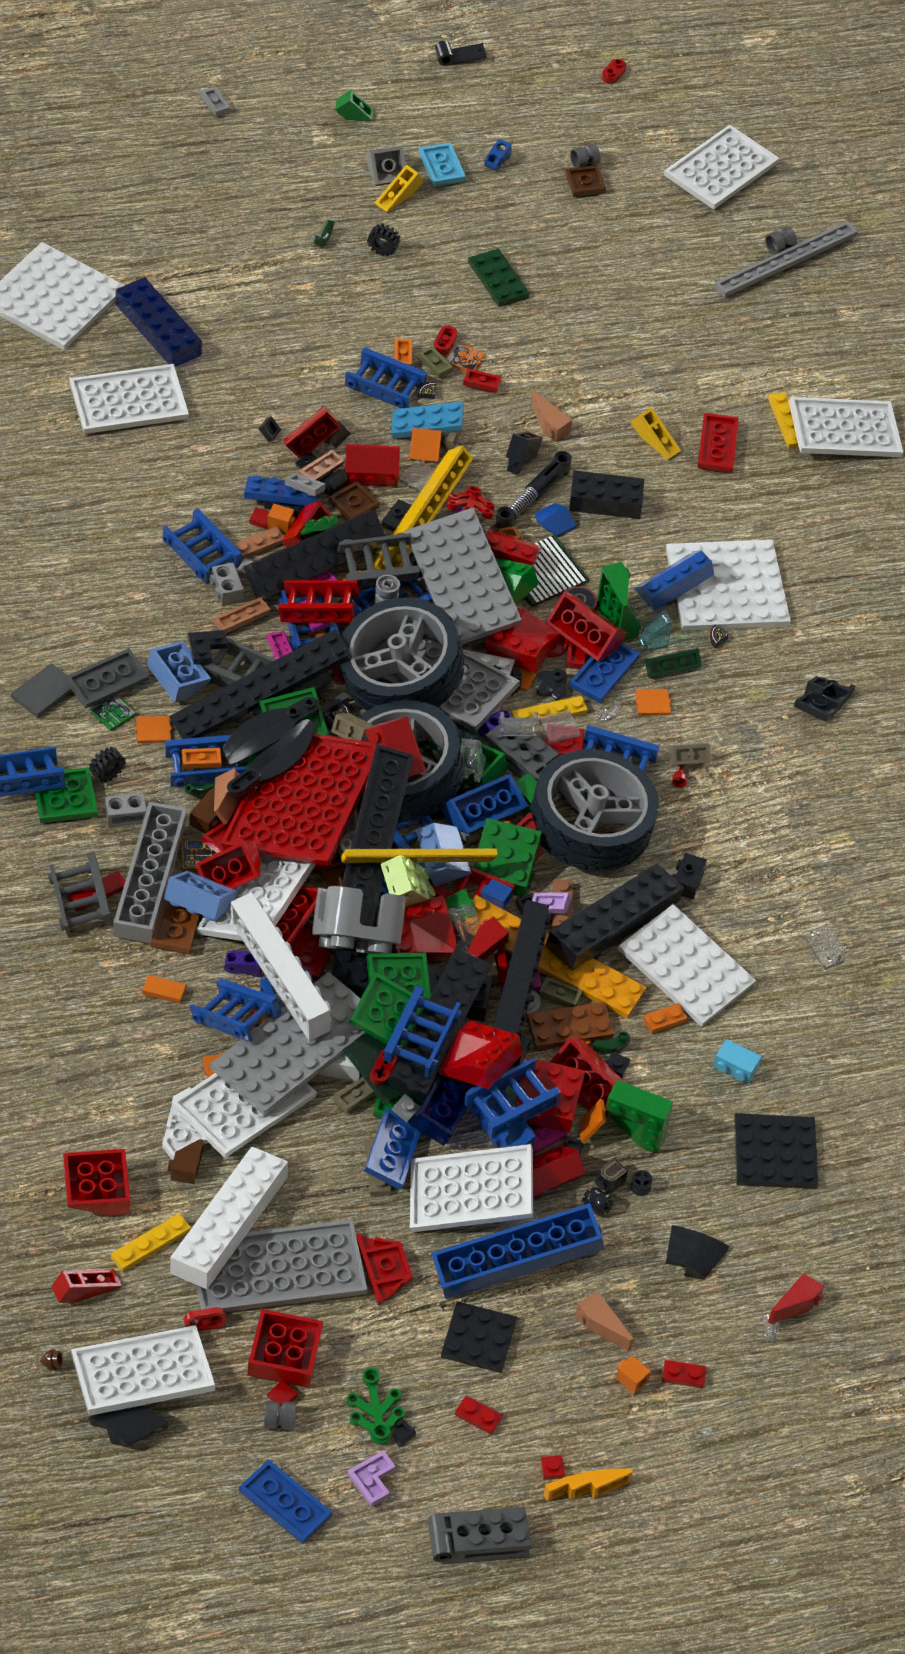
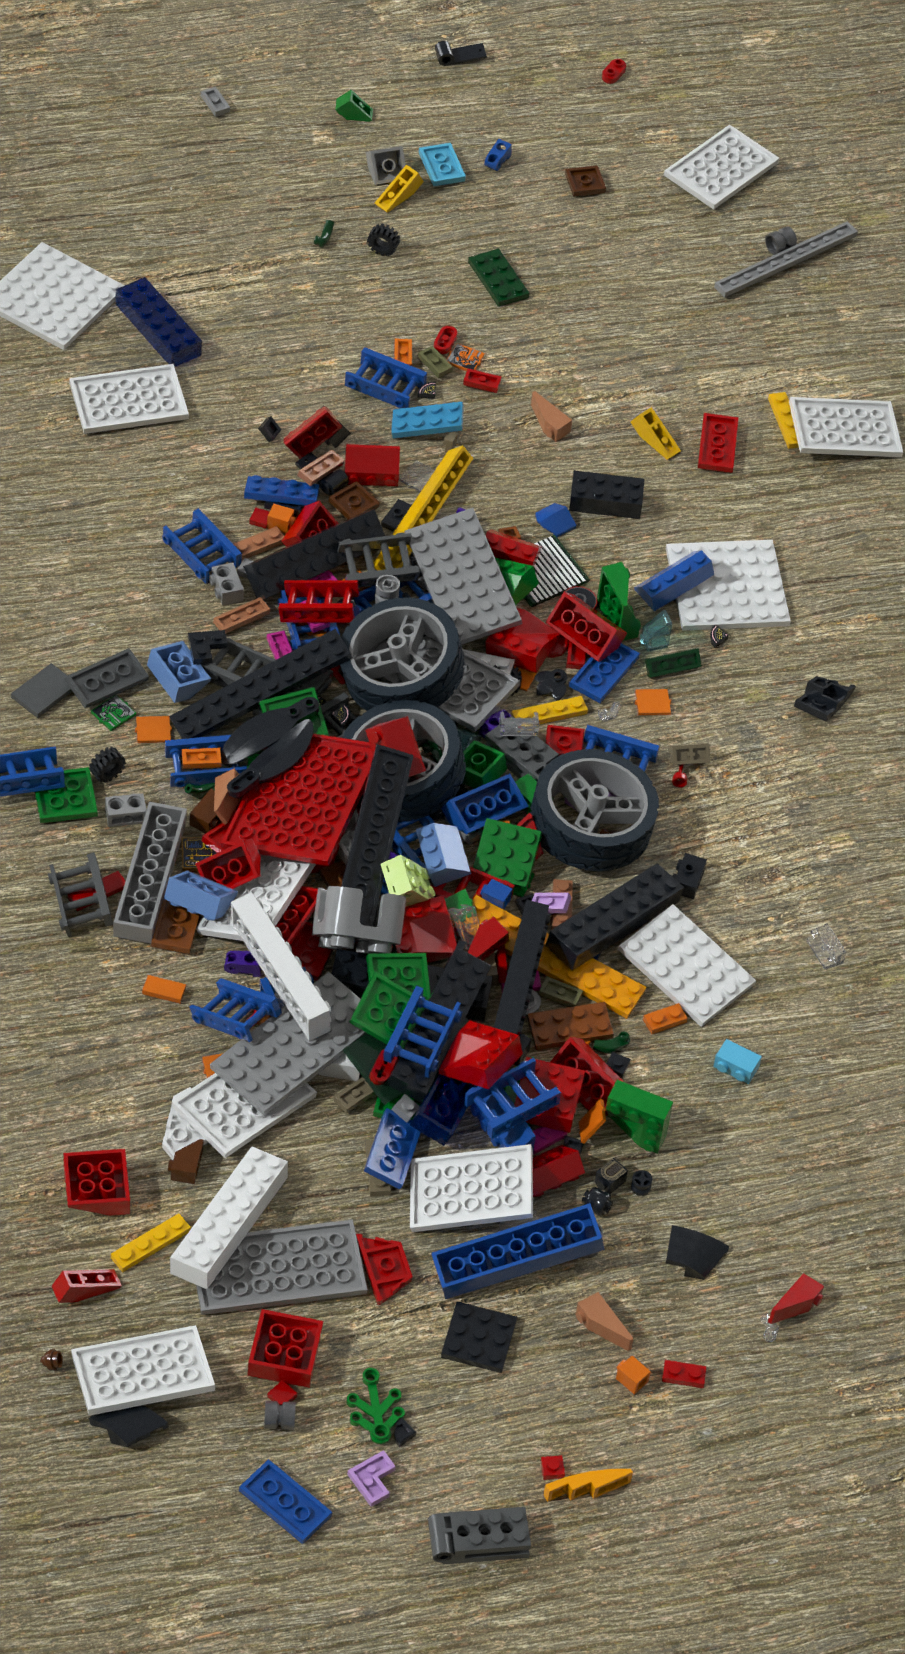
red plate [183,1307,226,1332] -> none
light grey plate [285,472,325,496] -> none
green slope [300,515,339,535] -> none
dark tan hinge [331,713,374,742] -> none
yellow tile [341,849,498,863] -> none
orange piece [409,428,442,462] -> none
red plant [446,486,495,519] -> none
red plate [455,1395,503,1435] -> none
clear hinge [460,739,485,782] -> none
black piece [495,451,572,530] -> none
black hinge [506,431,543,474] -> none
clear piece [539,711,581,743] -> none
flat silver wheel [570,143,601,168] -> none
black plate [734,1113,818,1189] -> none

